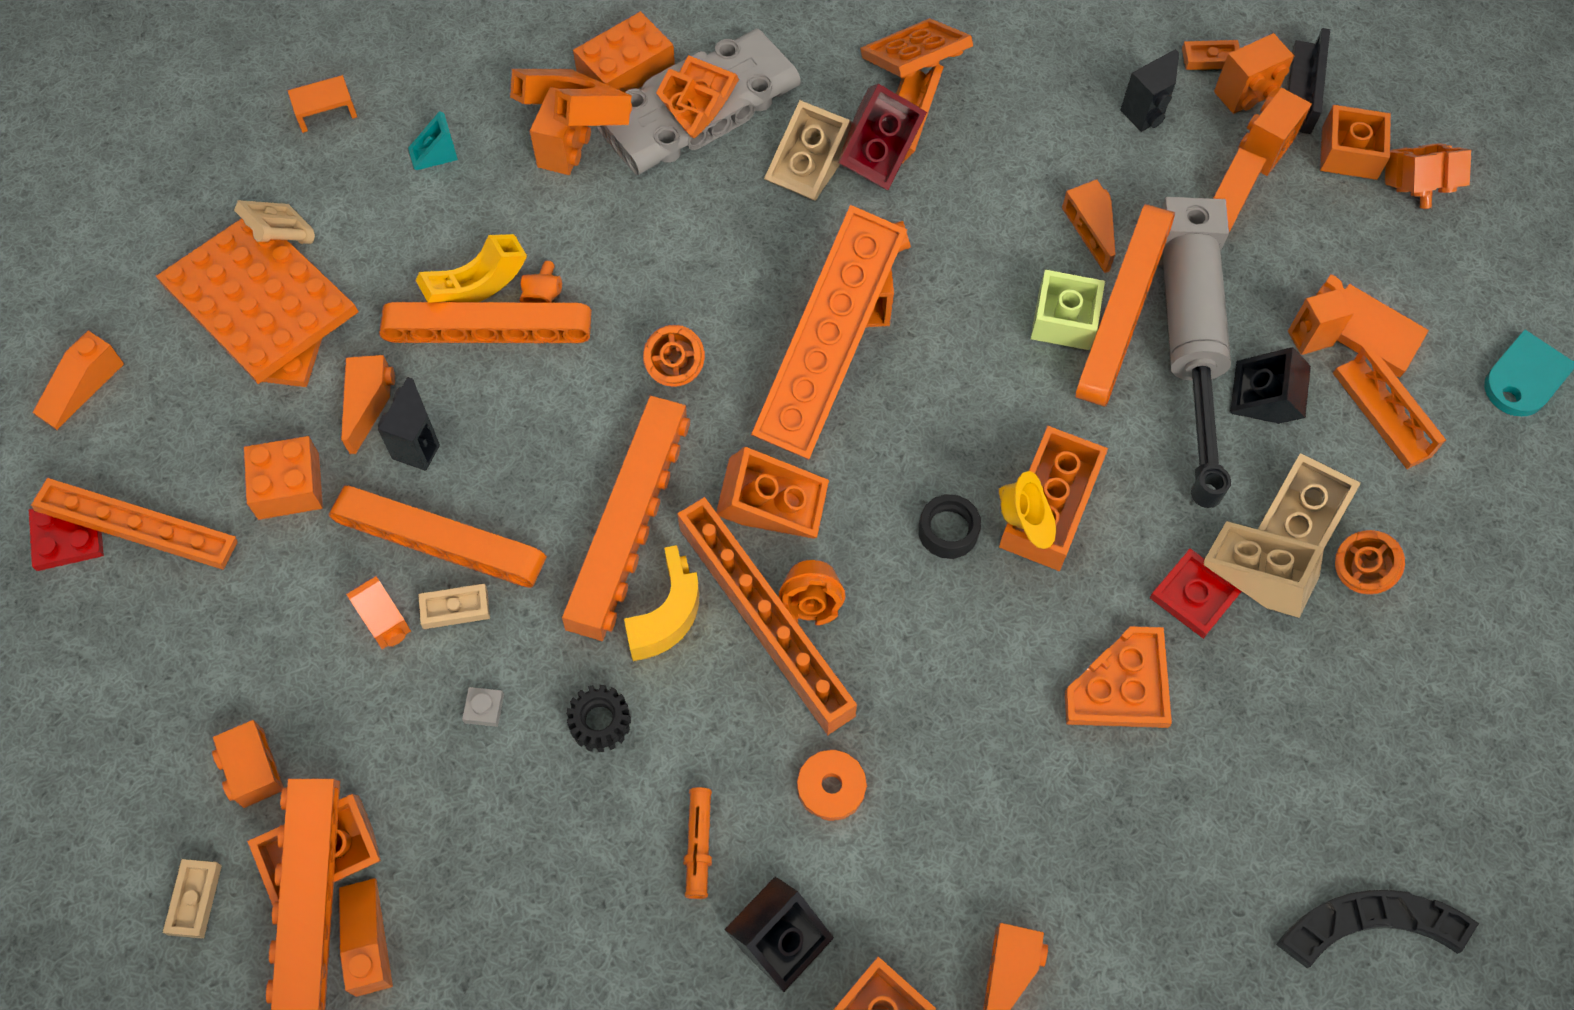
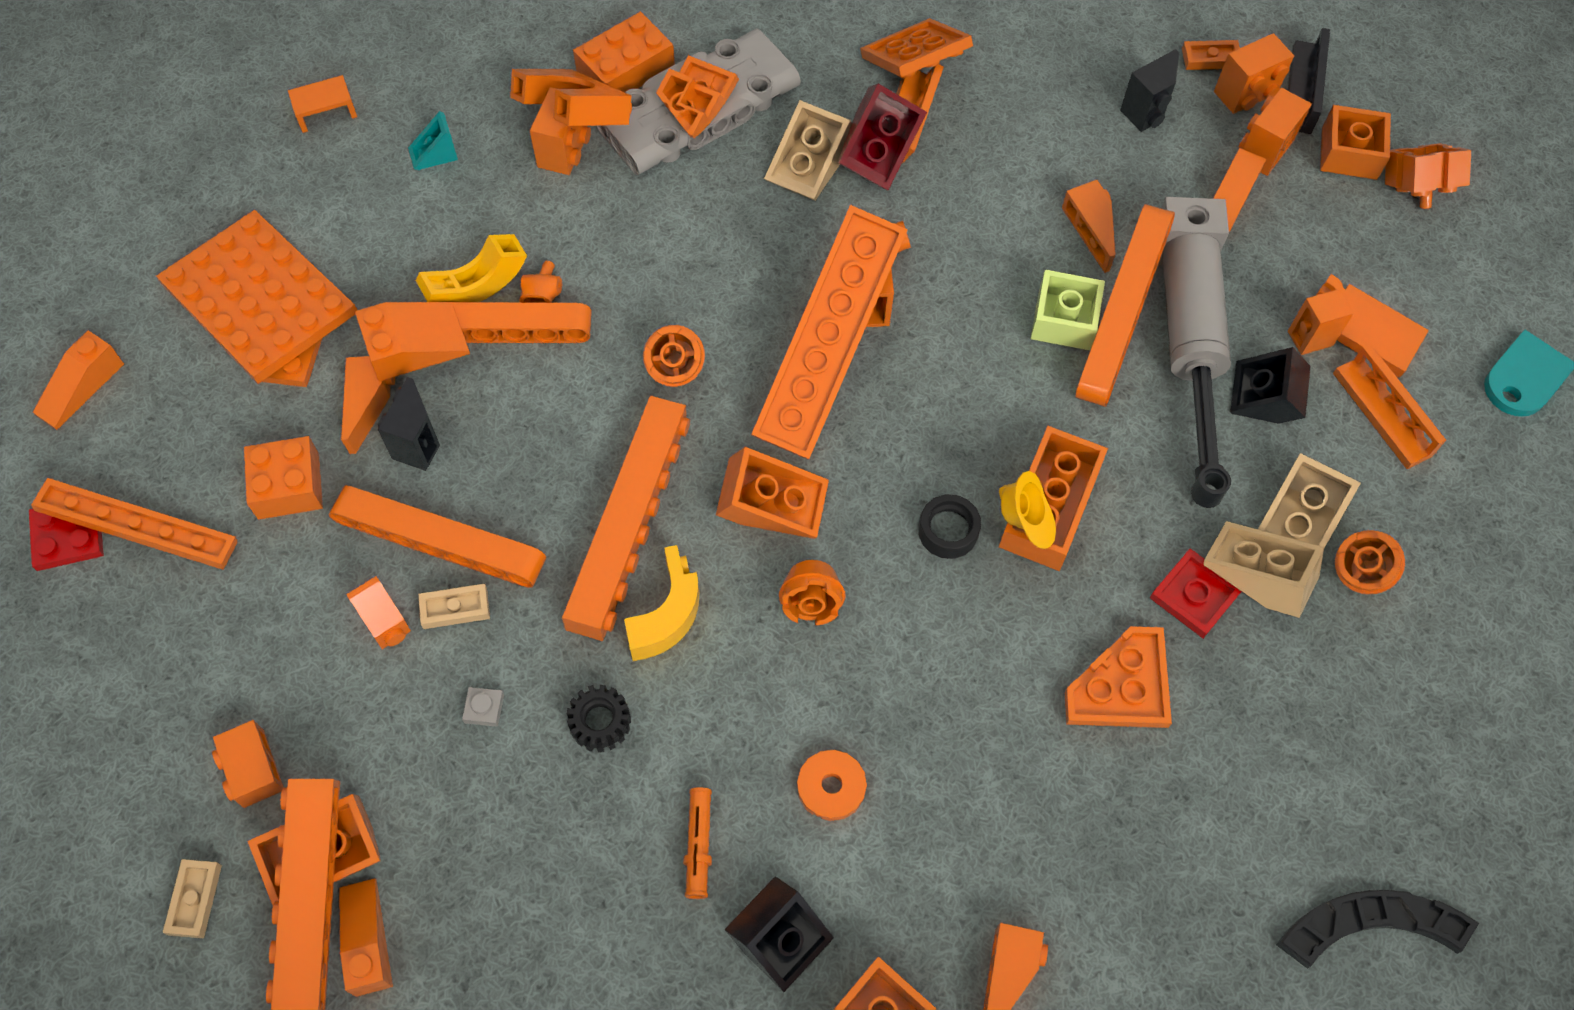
tan plate [234,200,315,244] -> none
orange brick [677,497,857,736] -> none
none -> orange slope [355,302,470,381]

